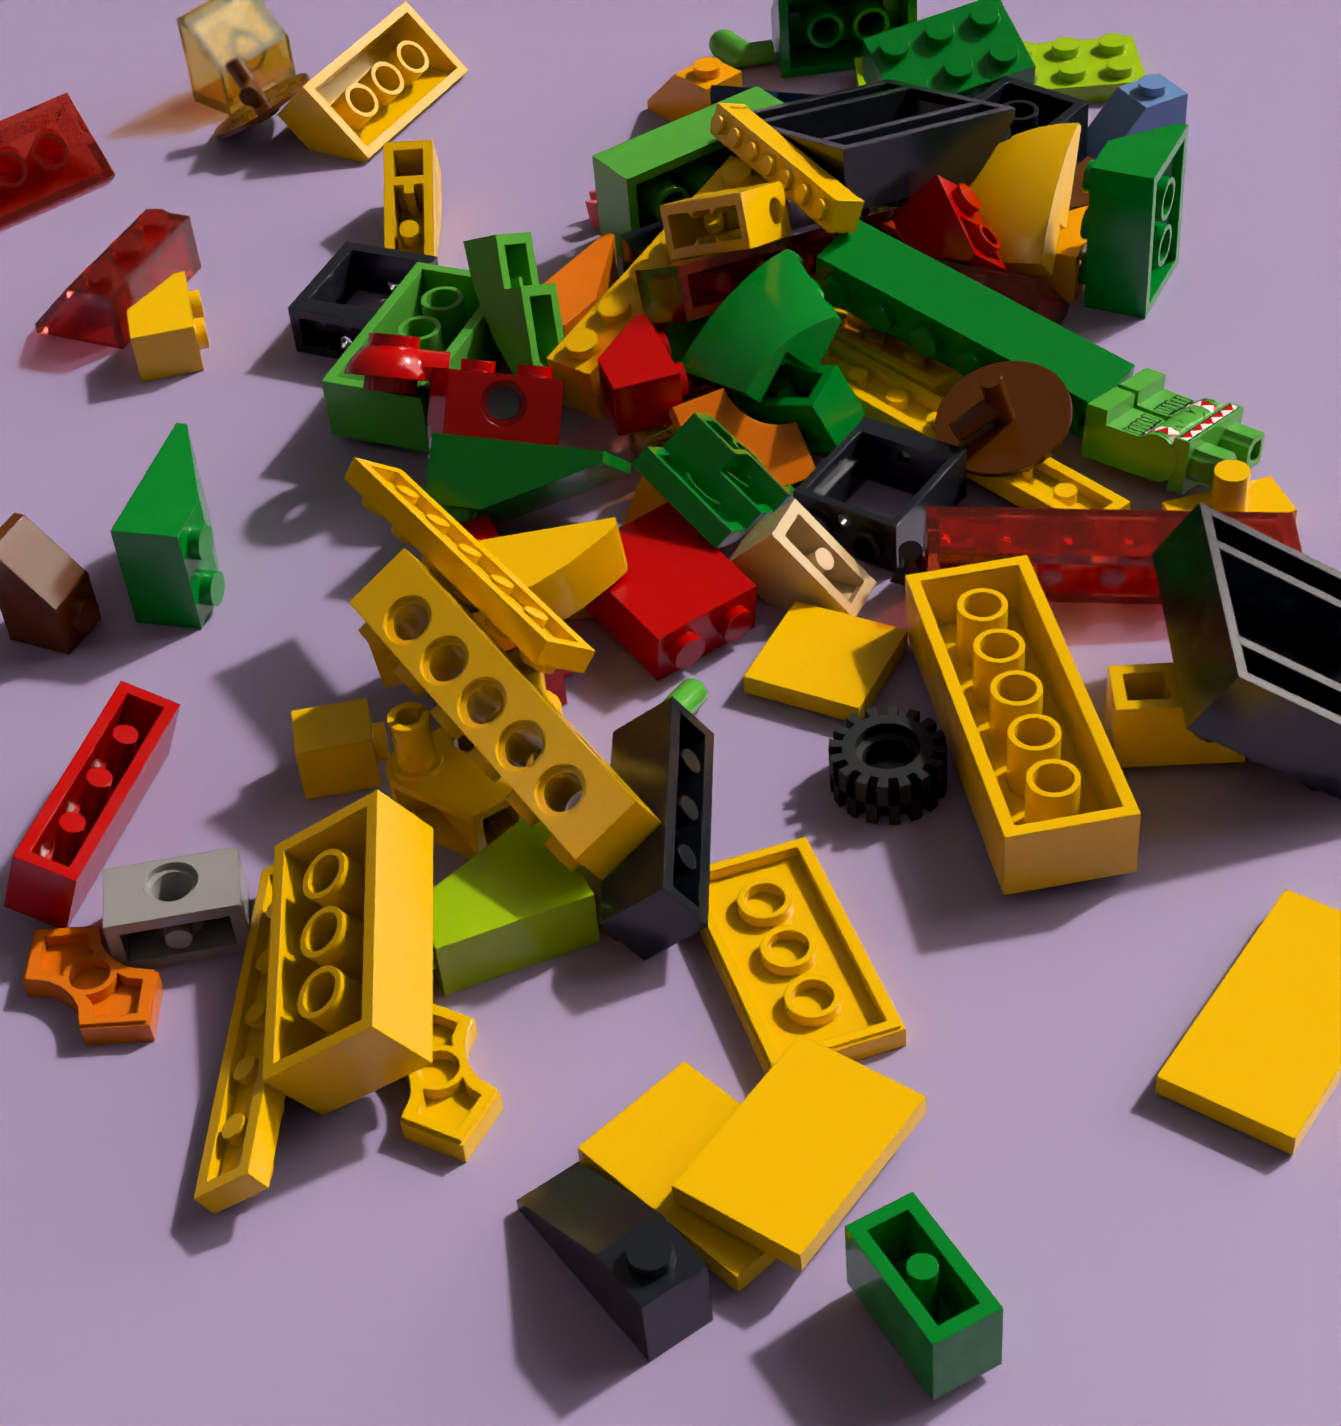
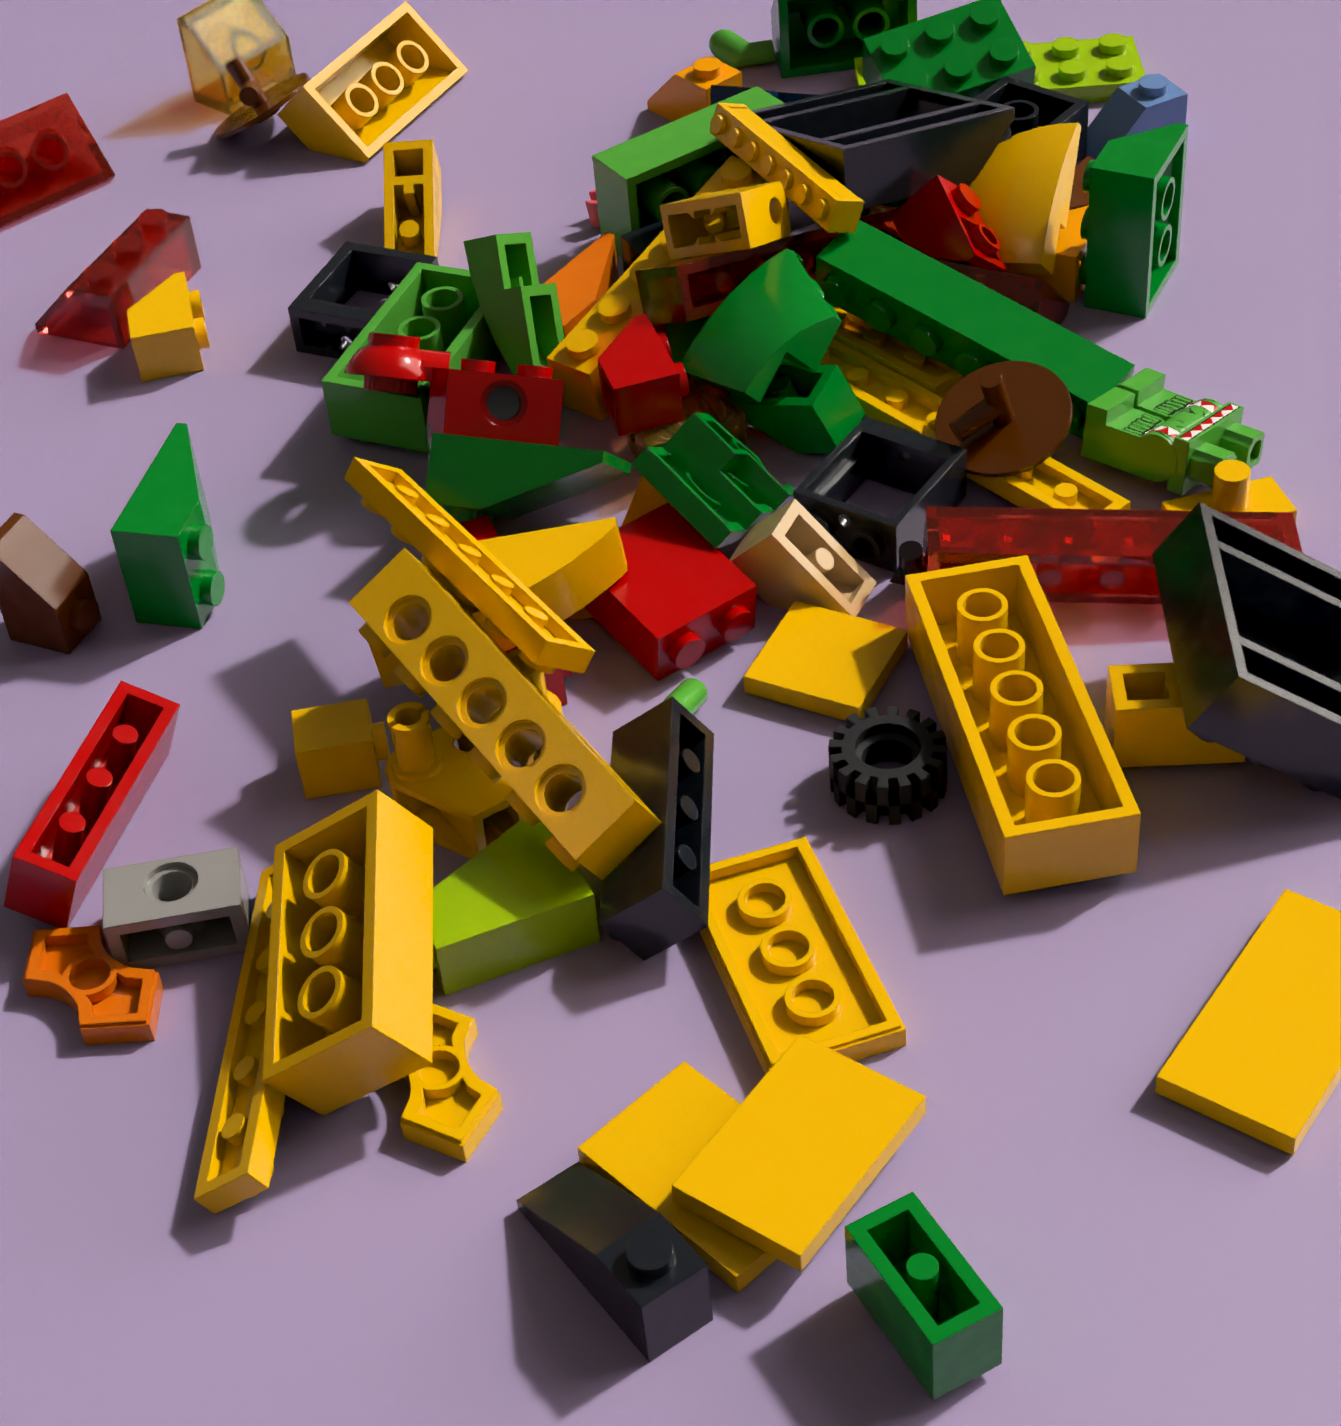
orange tile [668,388,816,486] -> none

